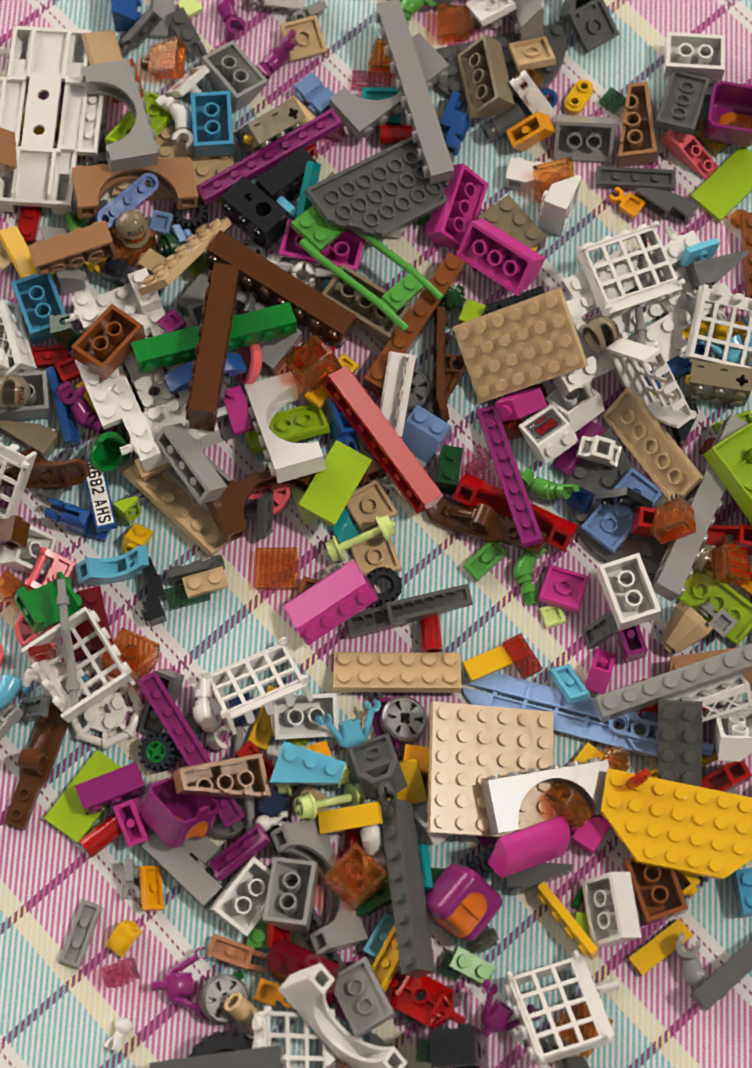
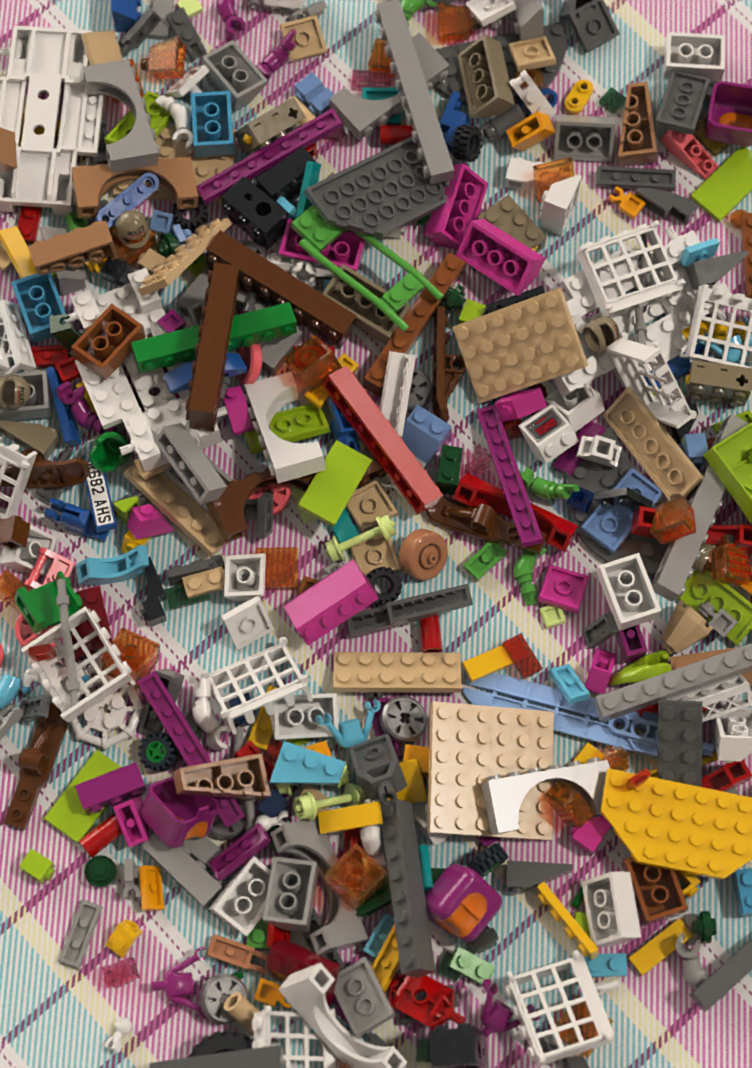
dark pink brick [488,816,570,878] -> none
none -> lime brick [19,848,55,884]
none -> dark green plate [84,855,117,889]
none -> dark pink slope [127,504,174,540]
none -> white tile [221,596,274,650]
none -> white slope [224,553,266,602]
none -> clear red tile [264,738,283,764]
none -> nougat wheel [399,529,448,581]
none -> black tyre [452,125,483,162]
none -> medium azure plate [583,953,628,978]
none -> lime animal [609,650,672,686]
none -> medium blue brick [678,433,708,470]
none -> dark green plate [692,911,716,944]

